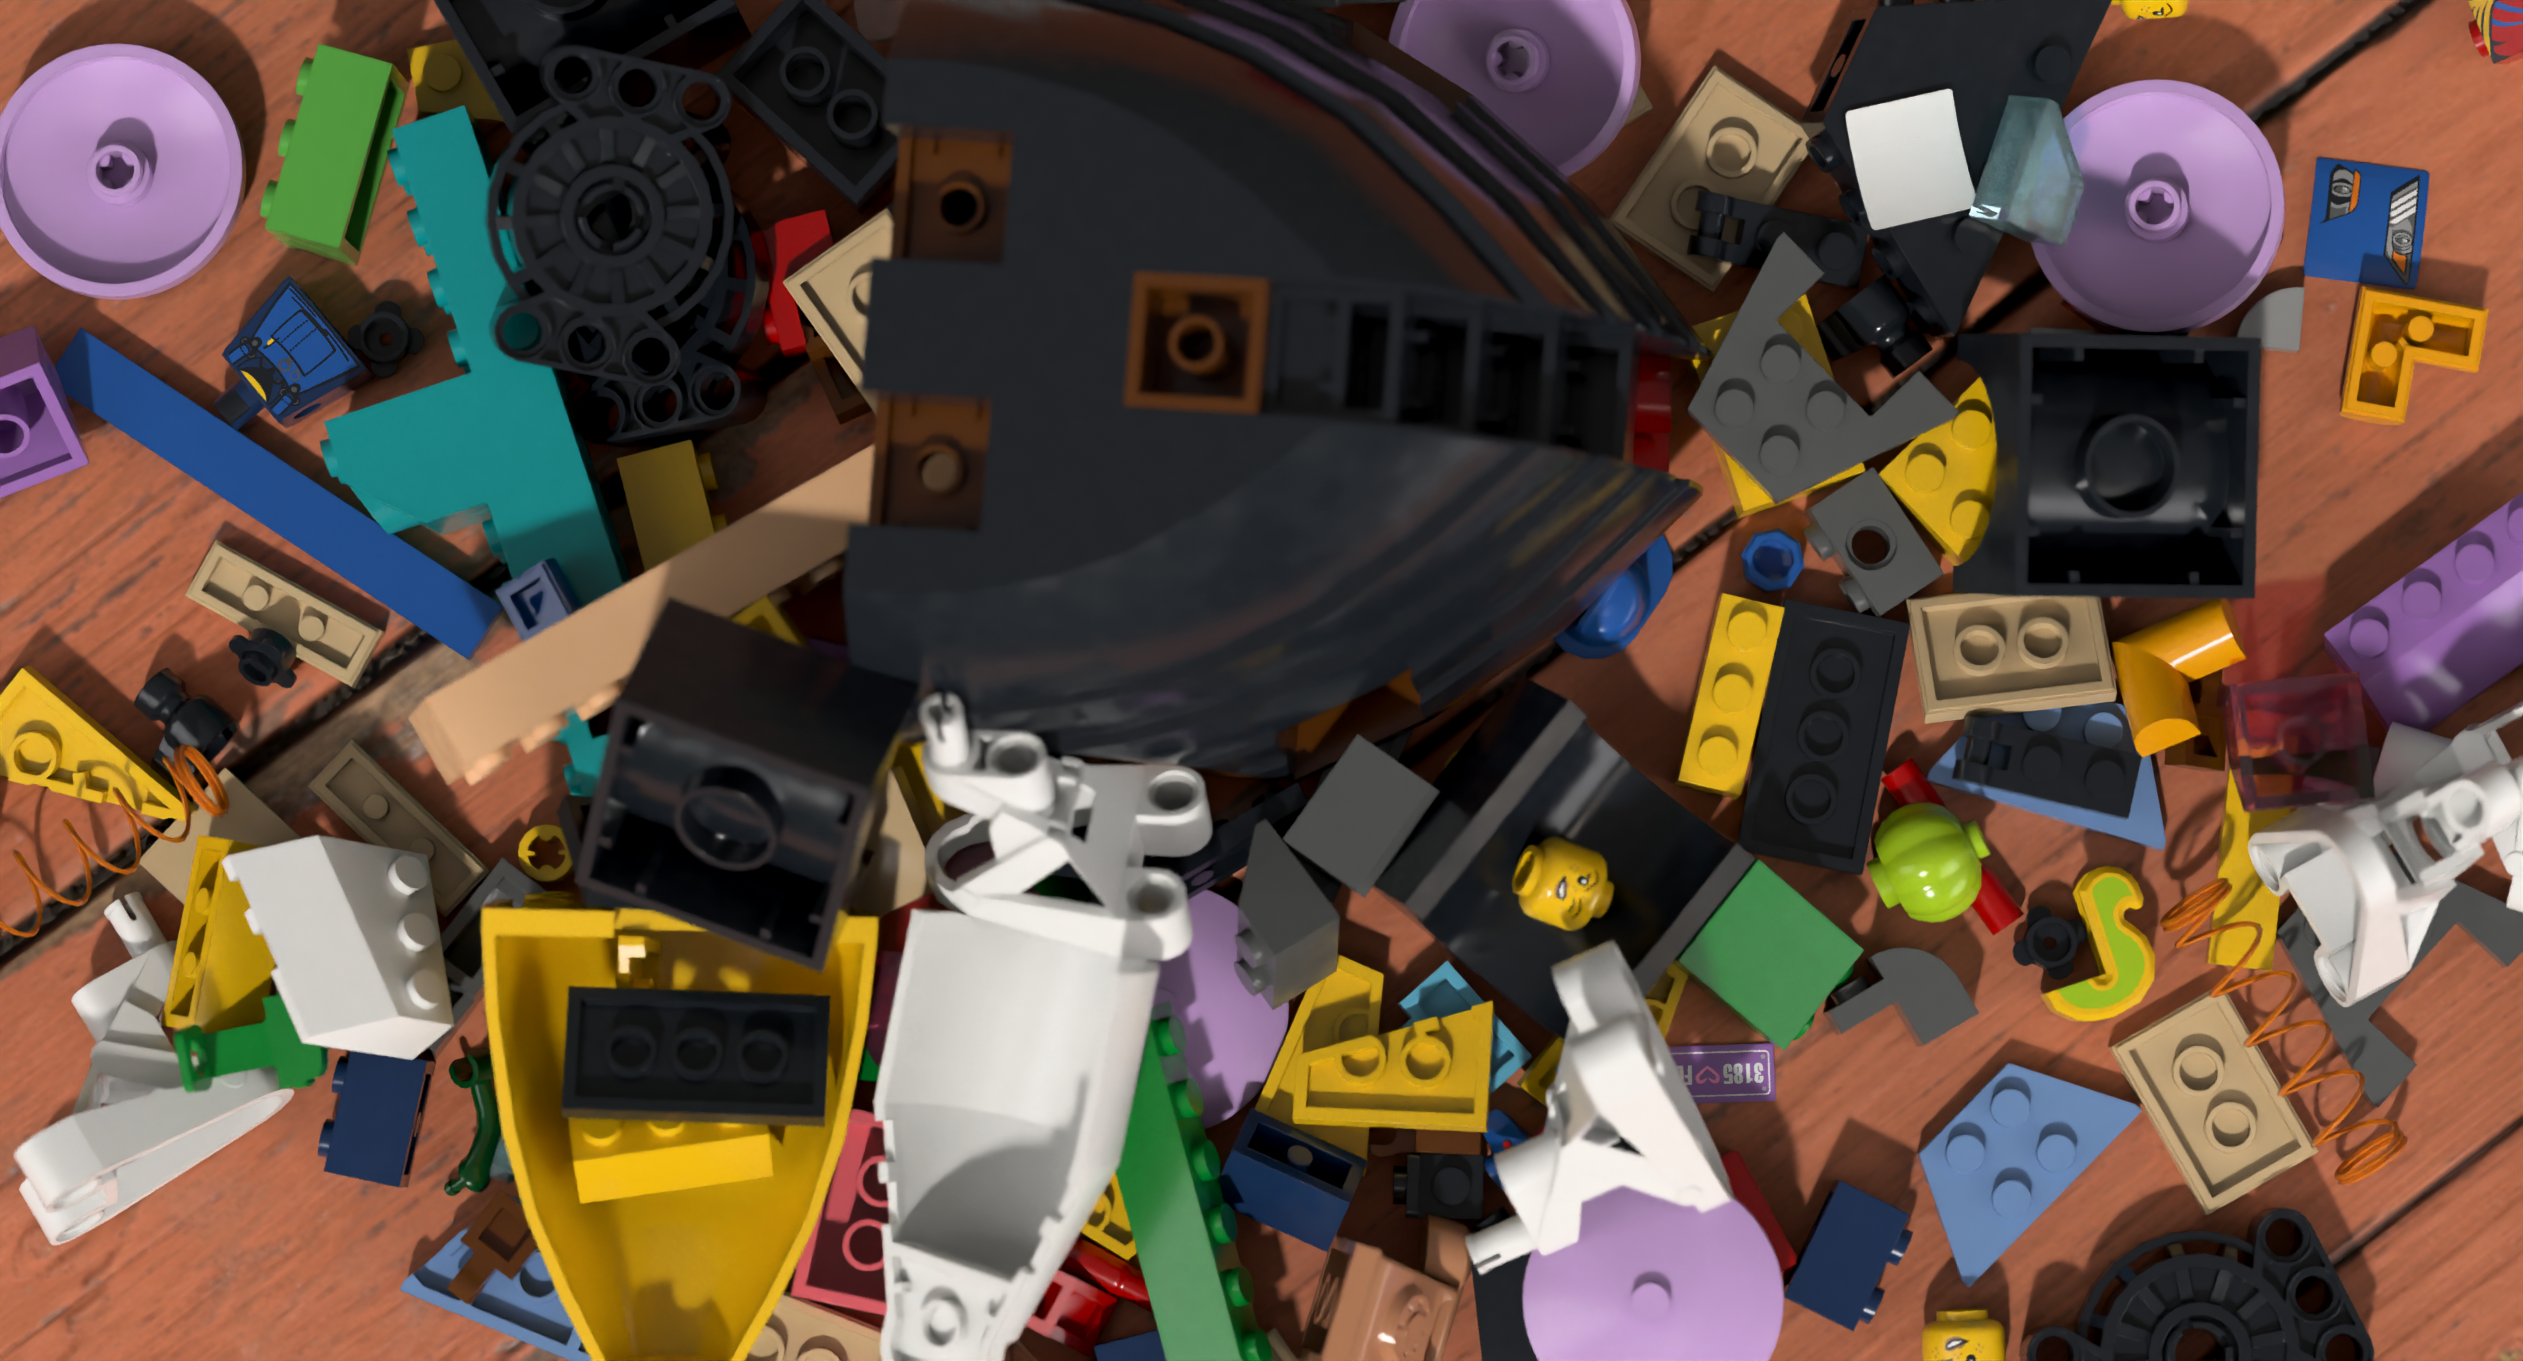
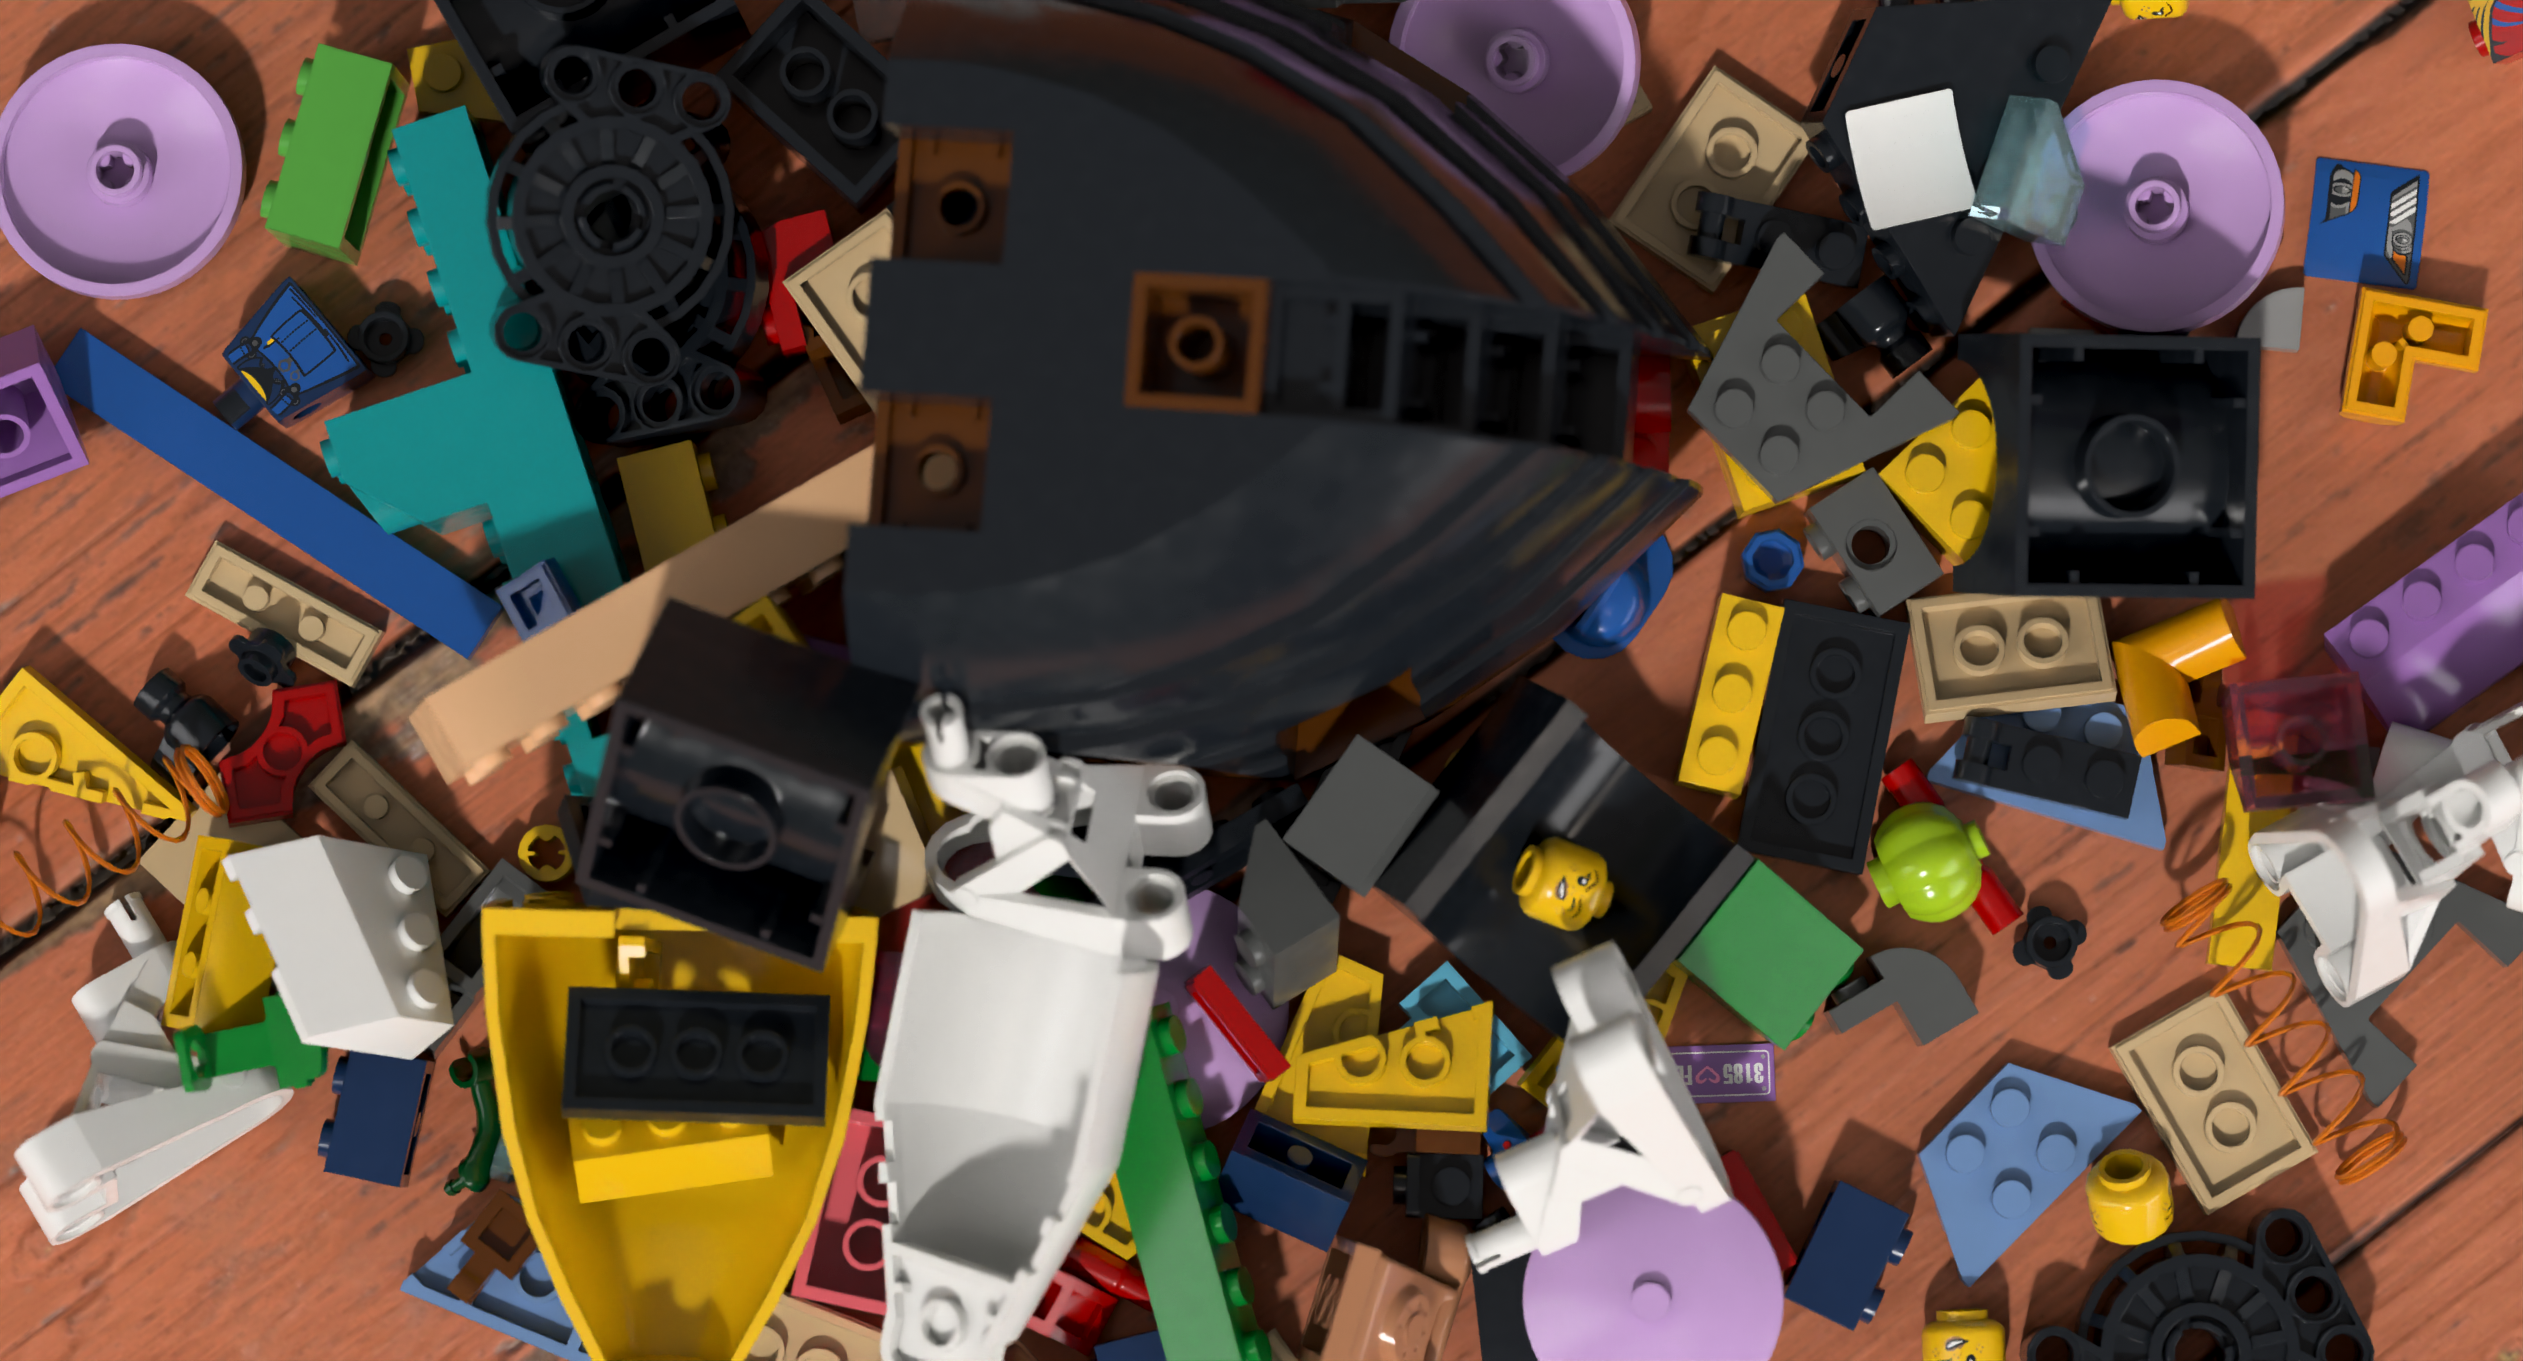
animal [2040,866,2155,1022] -> none
none -> red tile [219,680,347,828]
none -> red tile [1184,965,1291,1083]
none -> yellow head [2085,1149,2174,1245]

